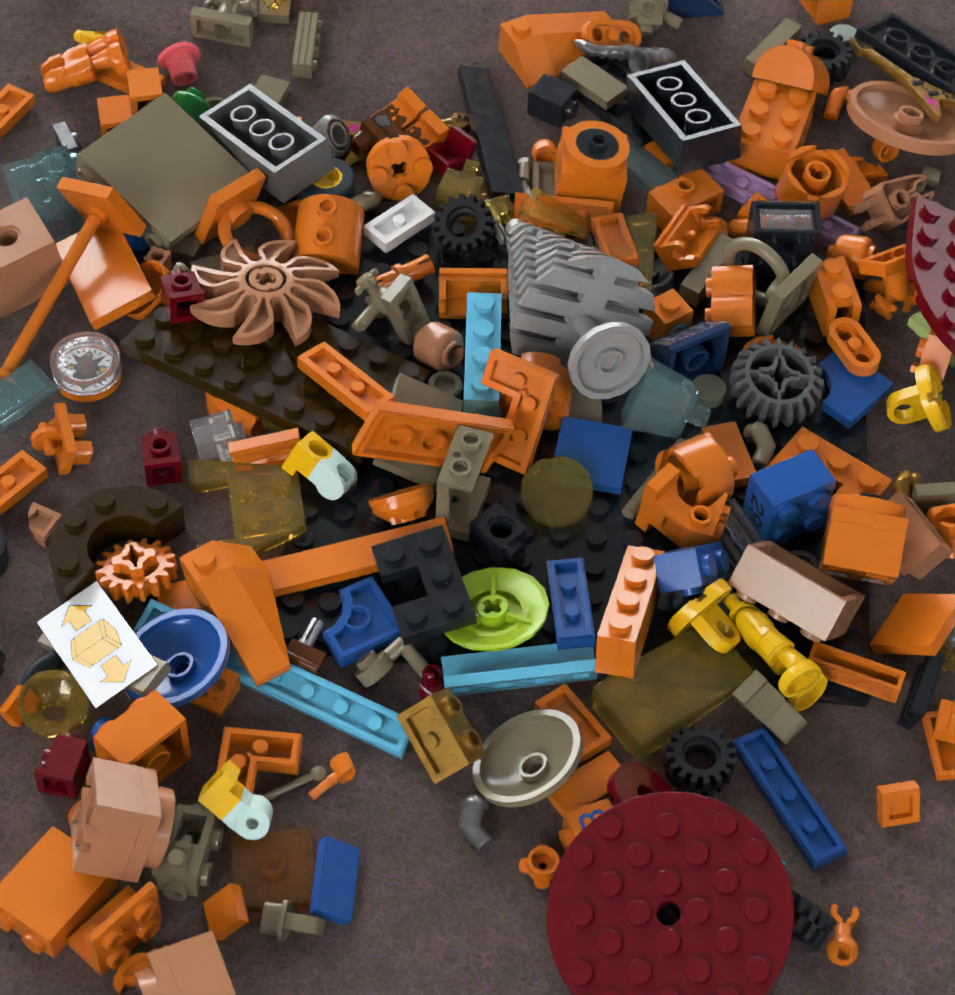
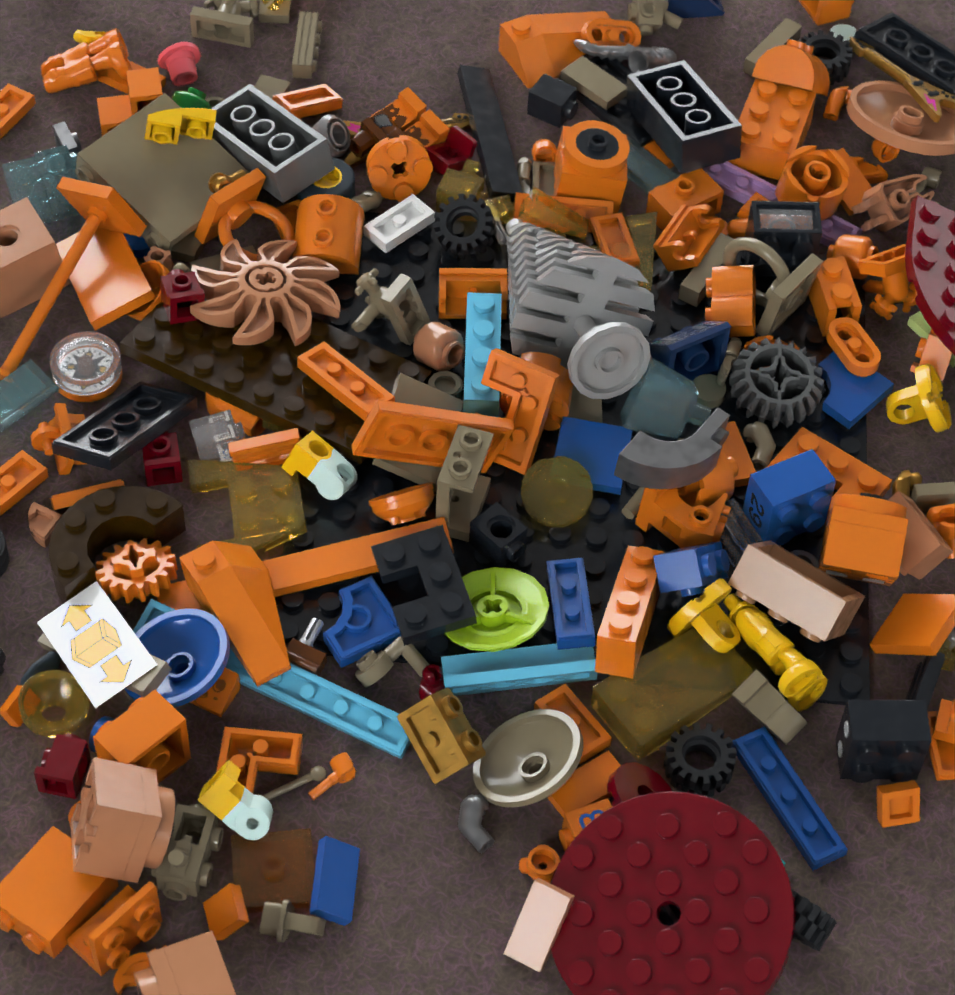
orange pin [376,254,435,288] -> none
orange brick [644,288,694,341] -> none
orange piece [808,642,906,704] -> none
orange arm [826,904,859,966] -> none
none -> orange tile [50,479,125,510]
none -> black tile [52,381,198,471]
none -> yellow slope [144,108,217,145]
none -> pearl gold arm [208,169,246,193]
none -> orange tile [273,84,343,119]
none -> tile [503,878,575,973]
none -> flat silver arch [614,407,730,489]
none -> dark tan piece [716,337,742,387]
none -> black piece [835,700,931,783]

